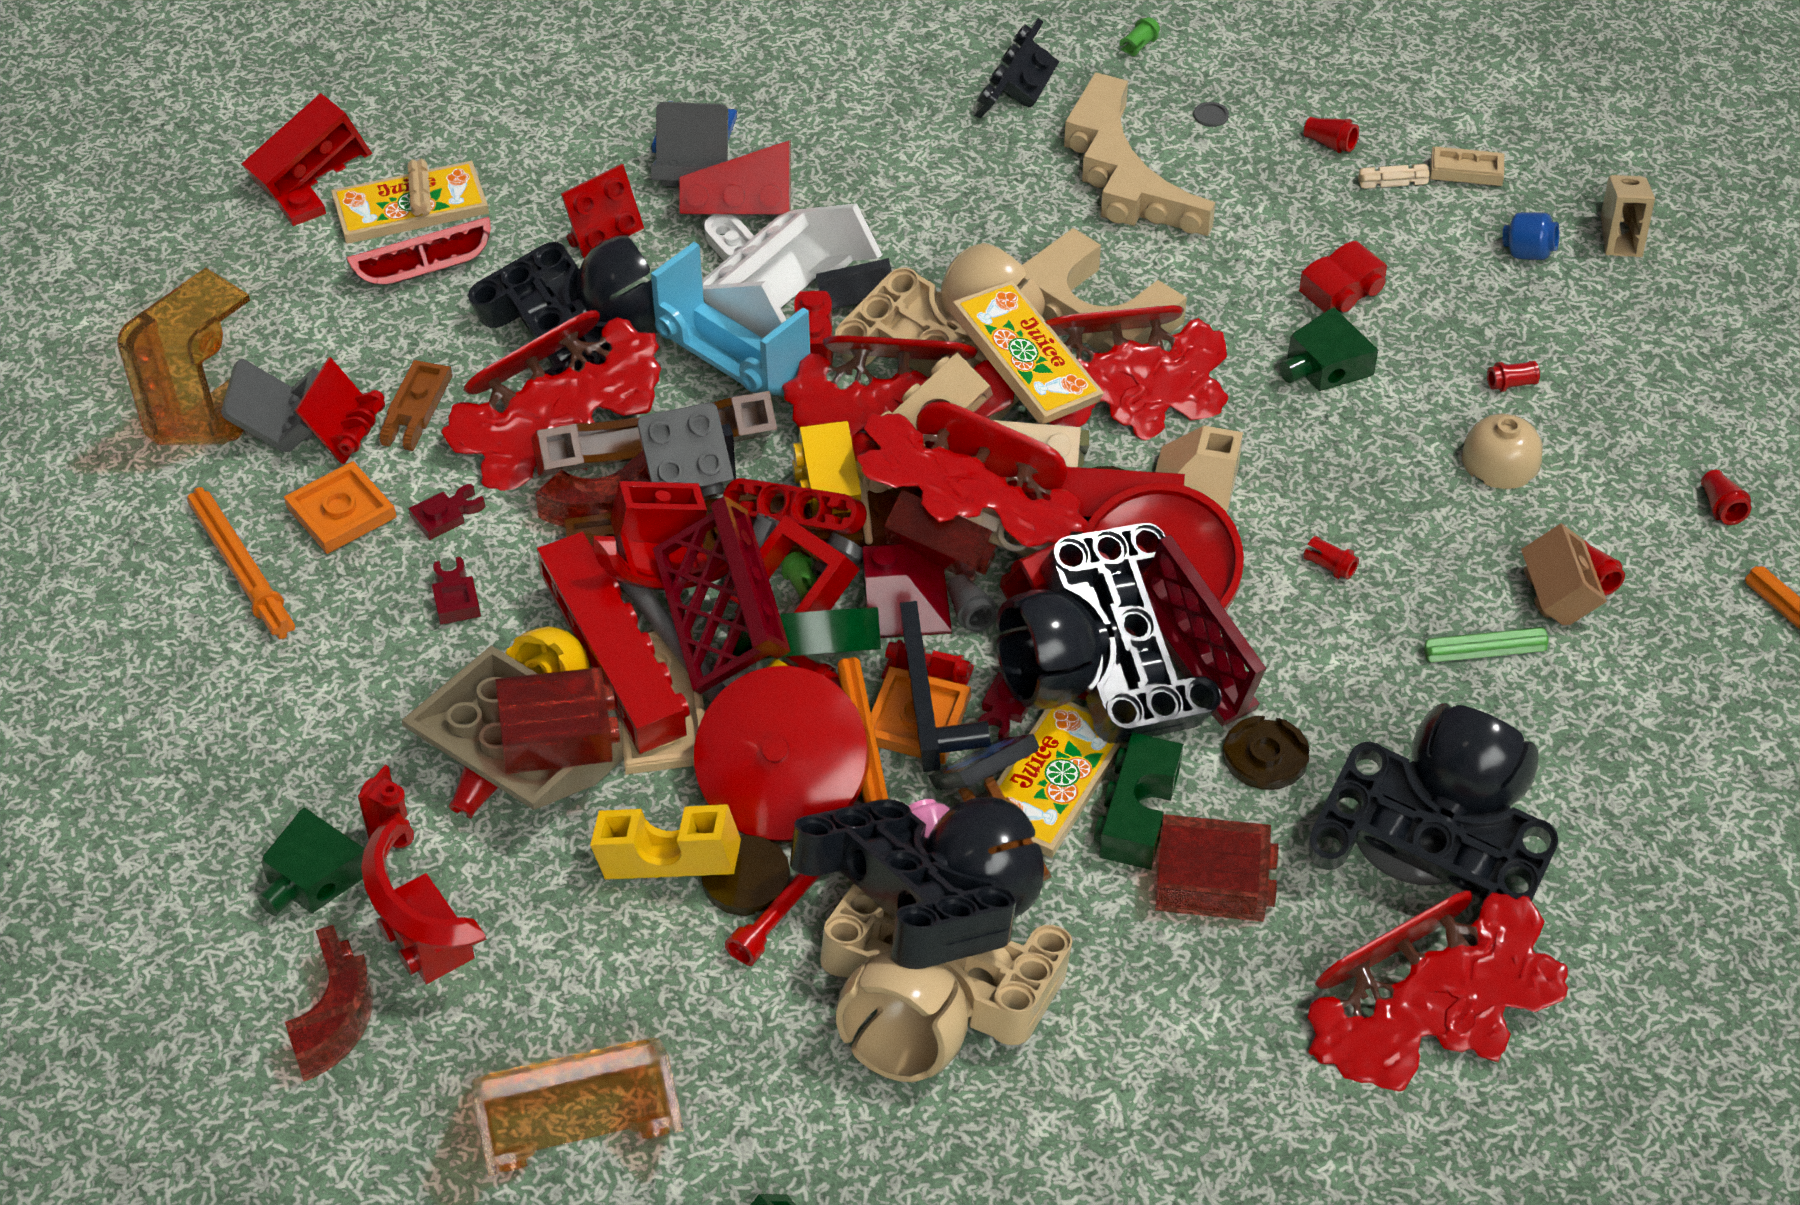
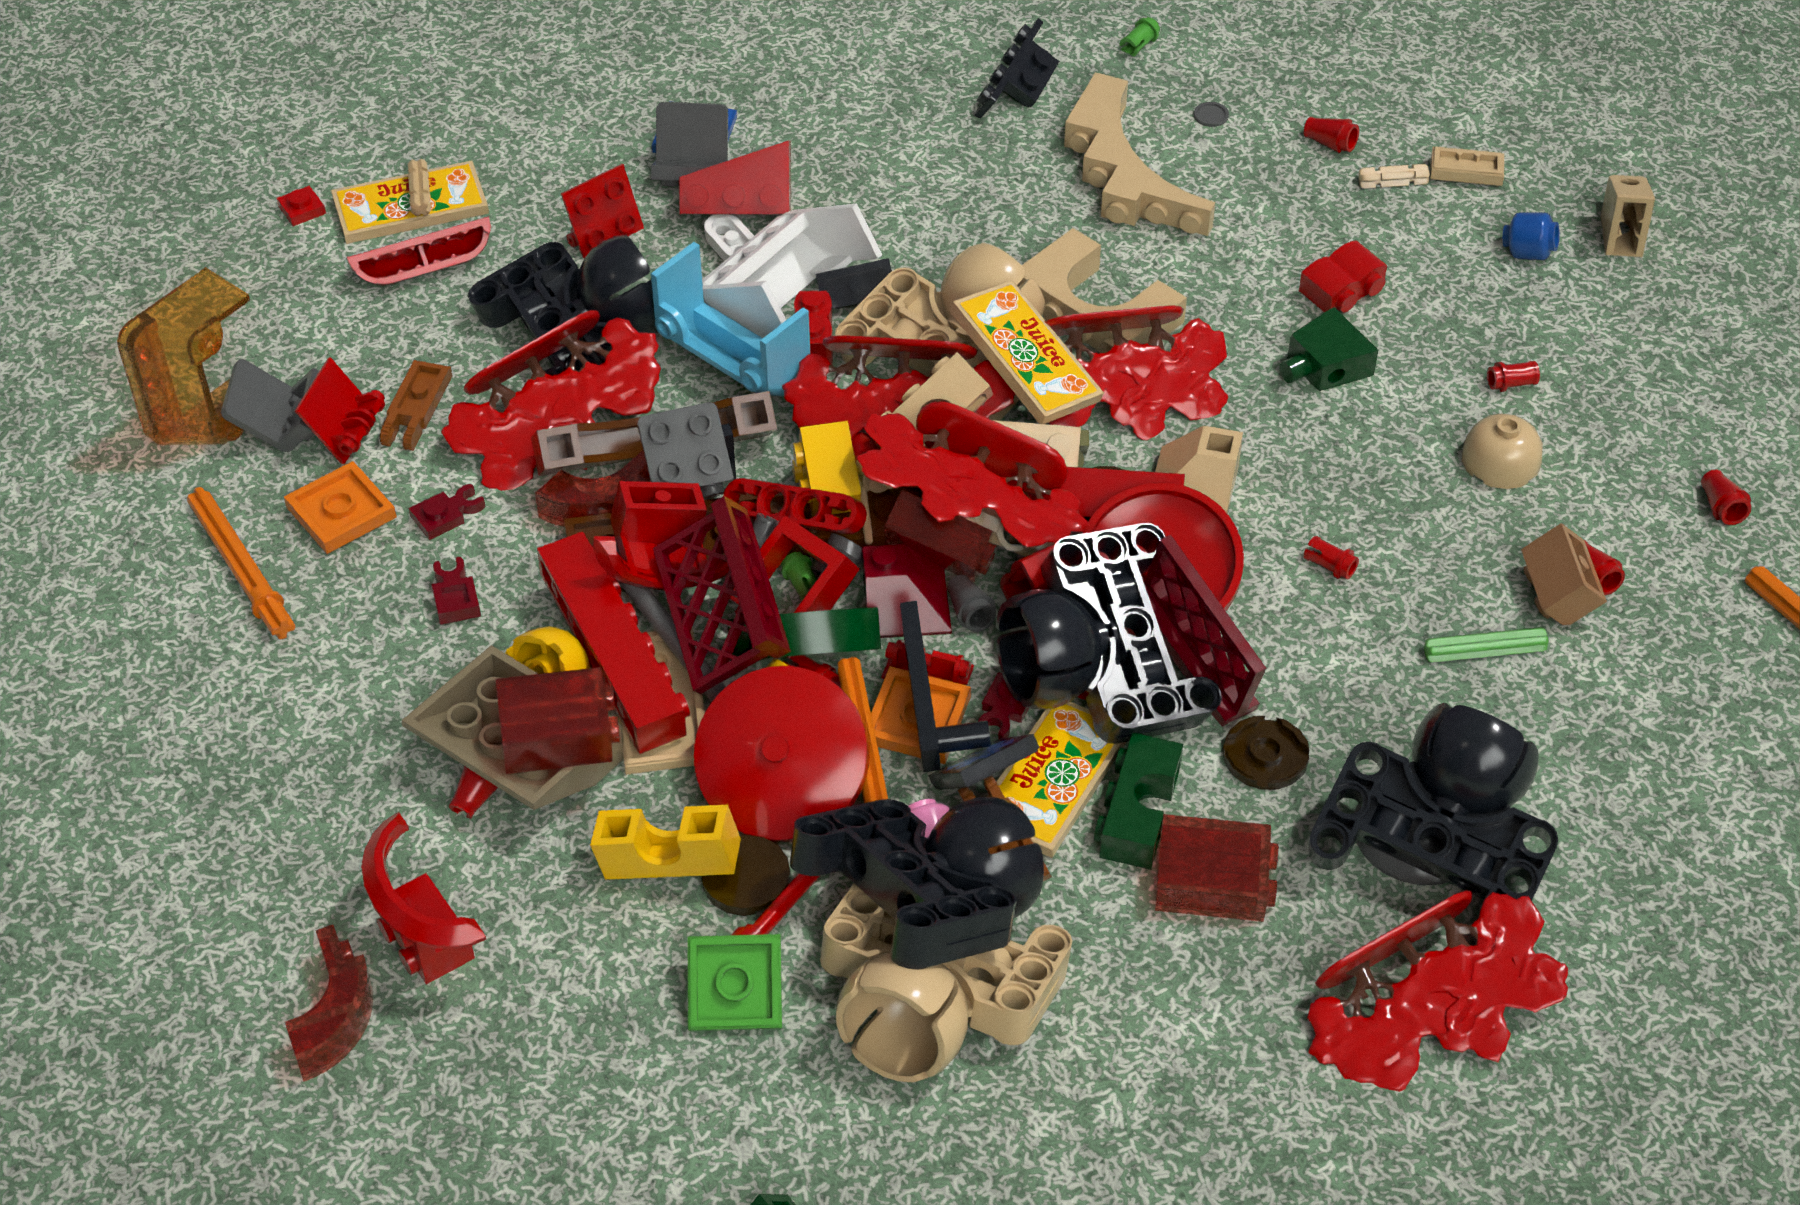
red wedge [241,93,373,201] -> none
dark green torso [257,807,365,916] -> none
red hinge [358,765,414,848] -> none
clear orange windscreen [471,1038,684,1177] -> none
none -> bright green tile [688,934,782,1031]

